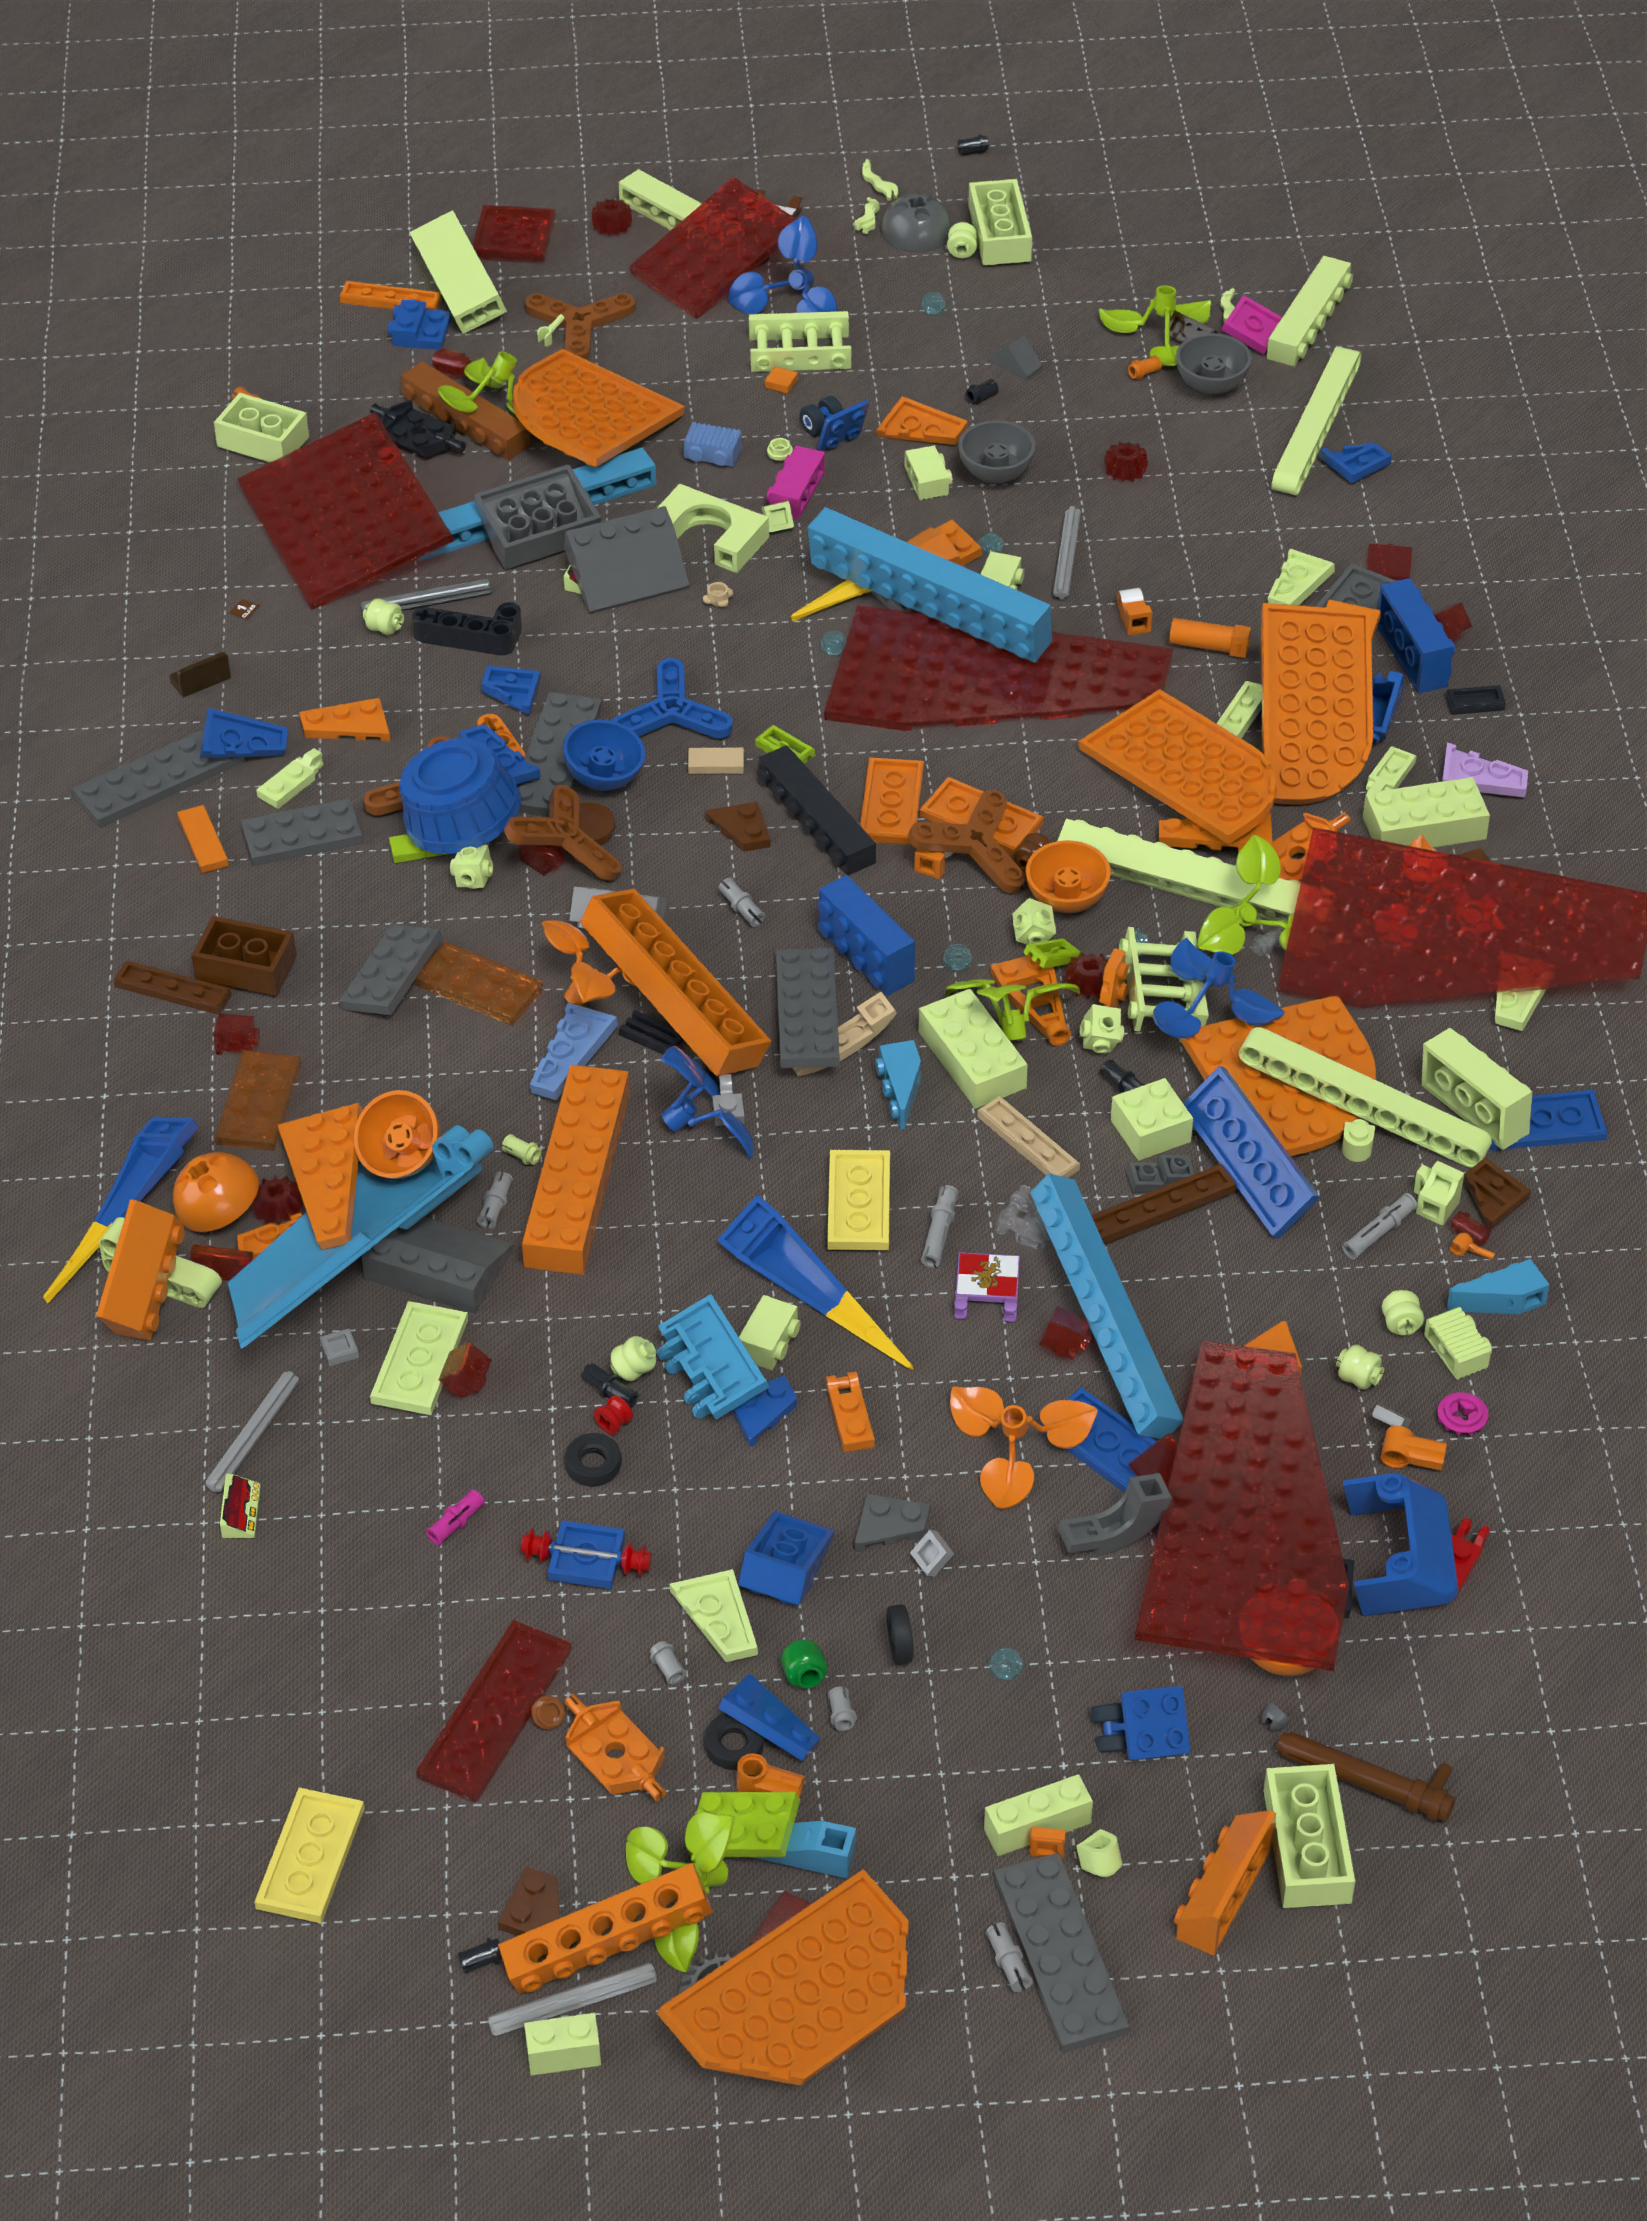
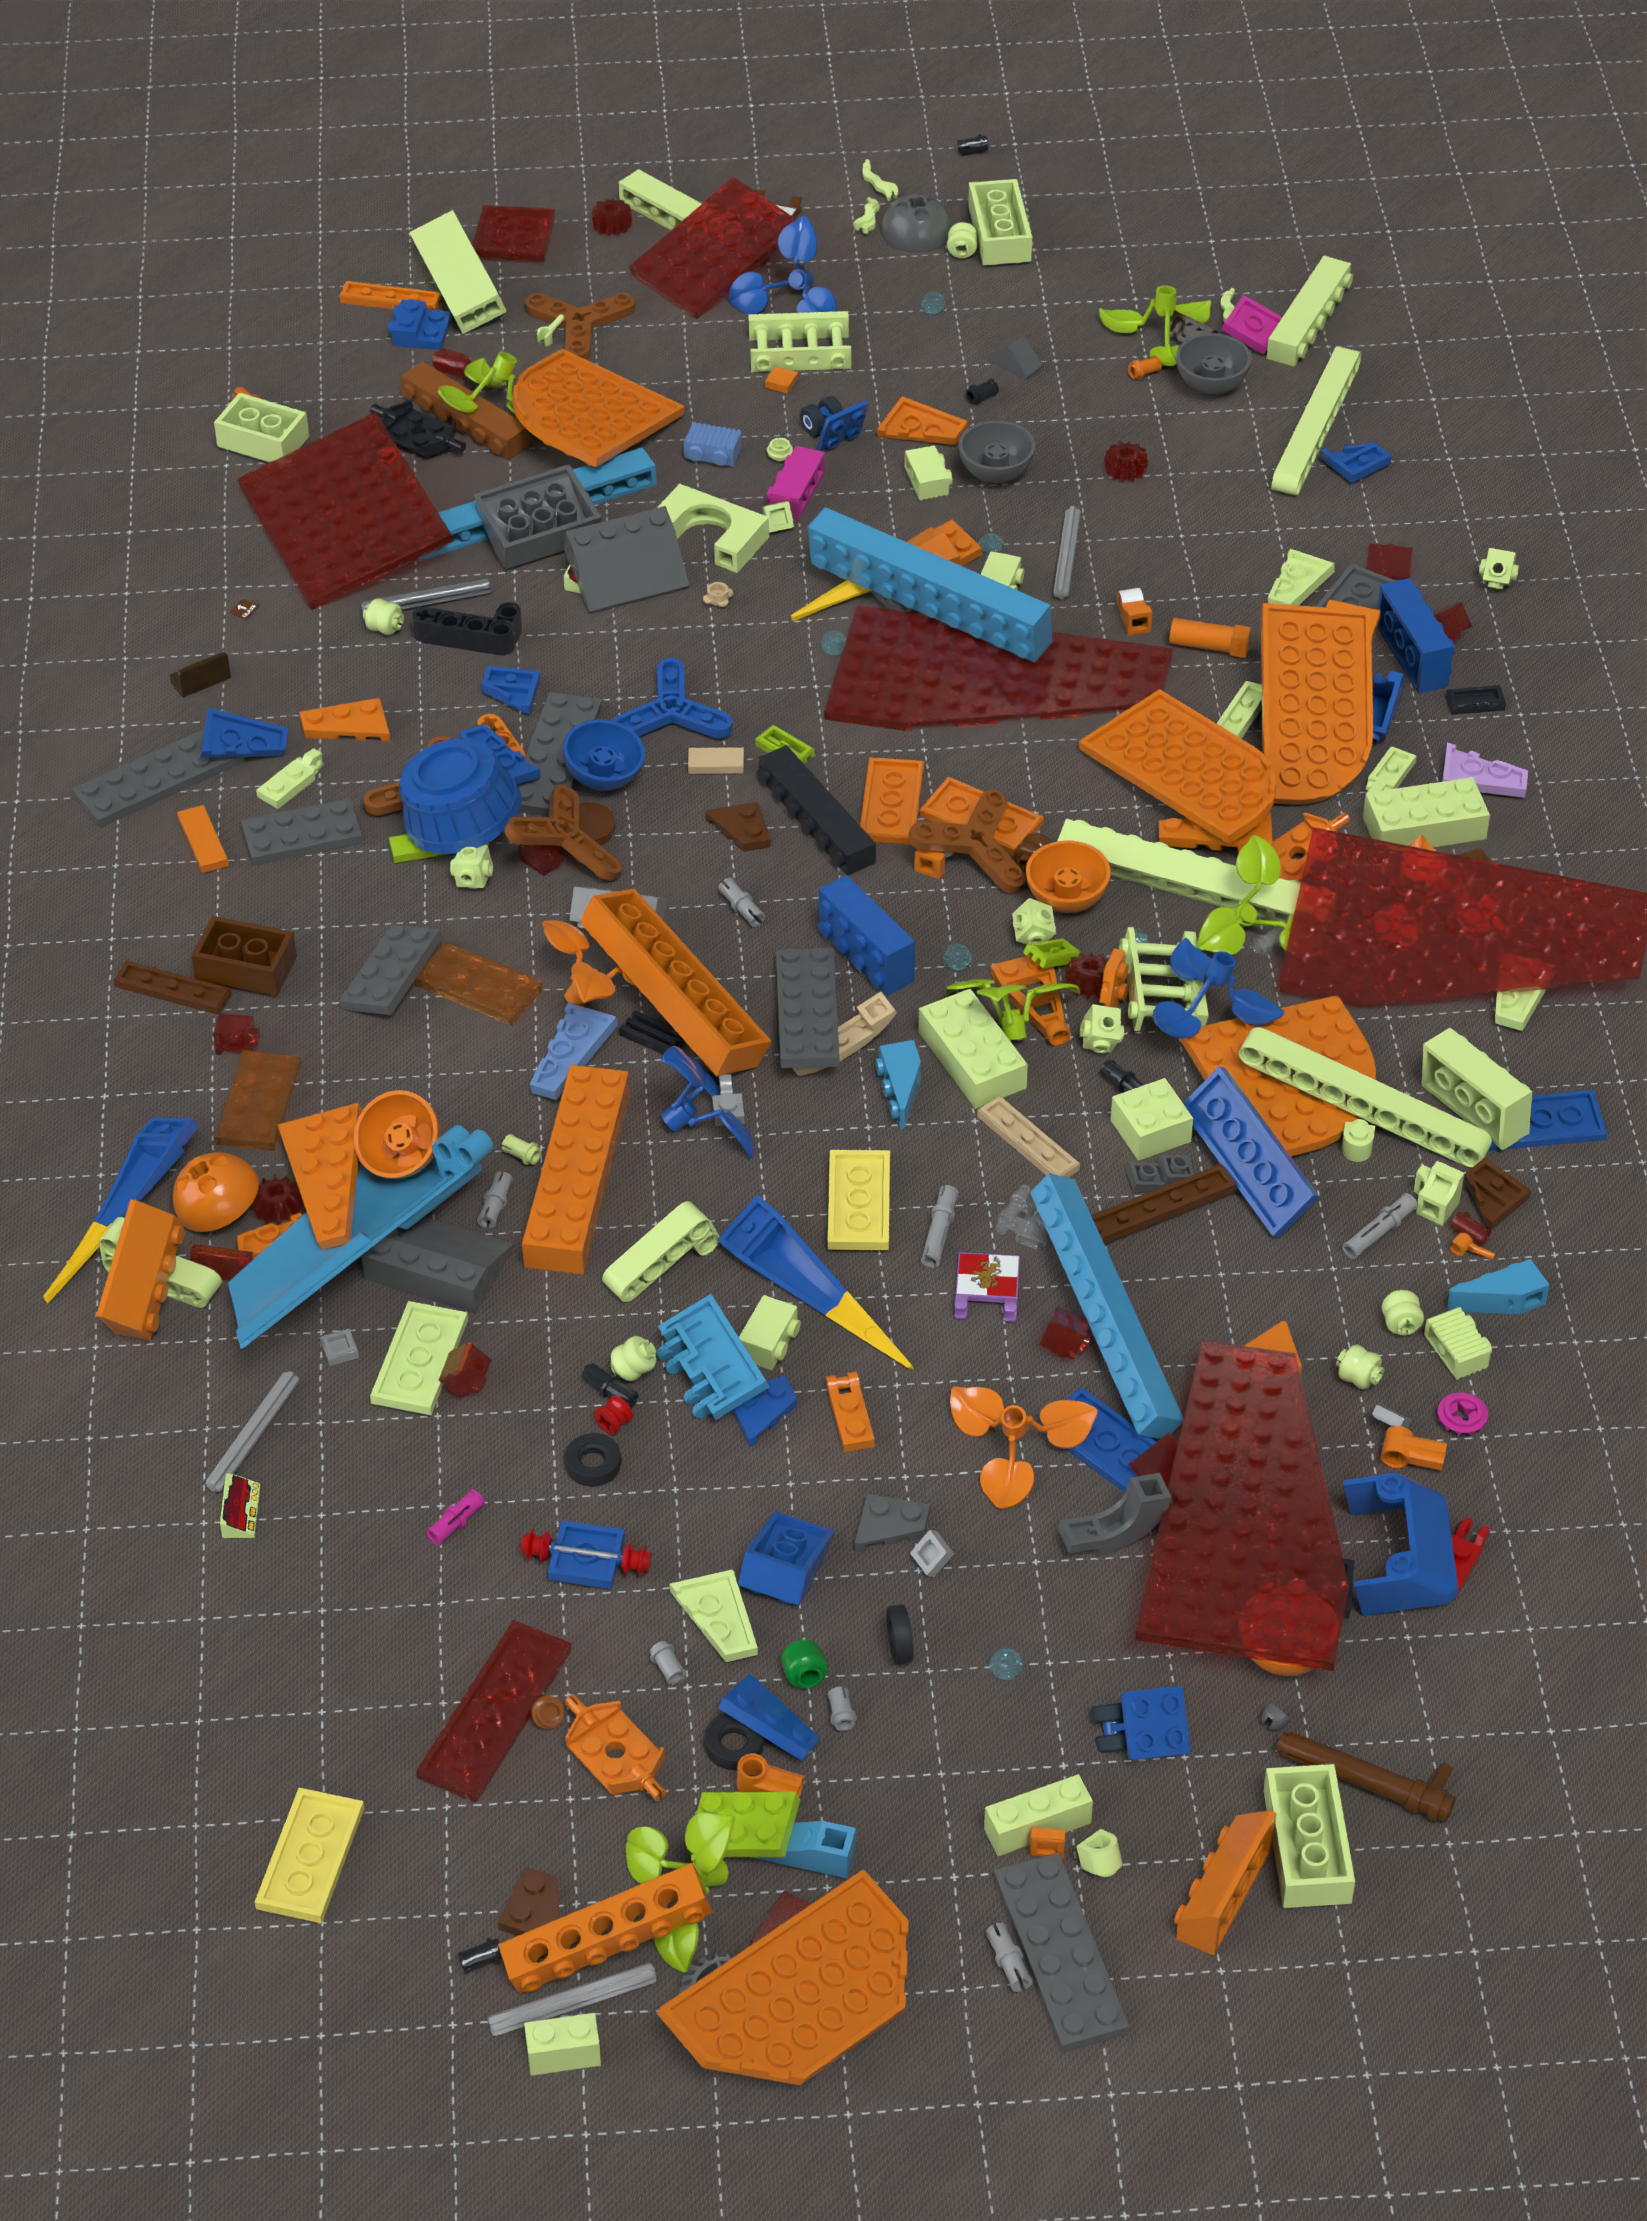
none -> yellowish green beam [602,1201,719,1302]
none -> yellowish green brick [1479,548,1519,590]

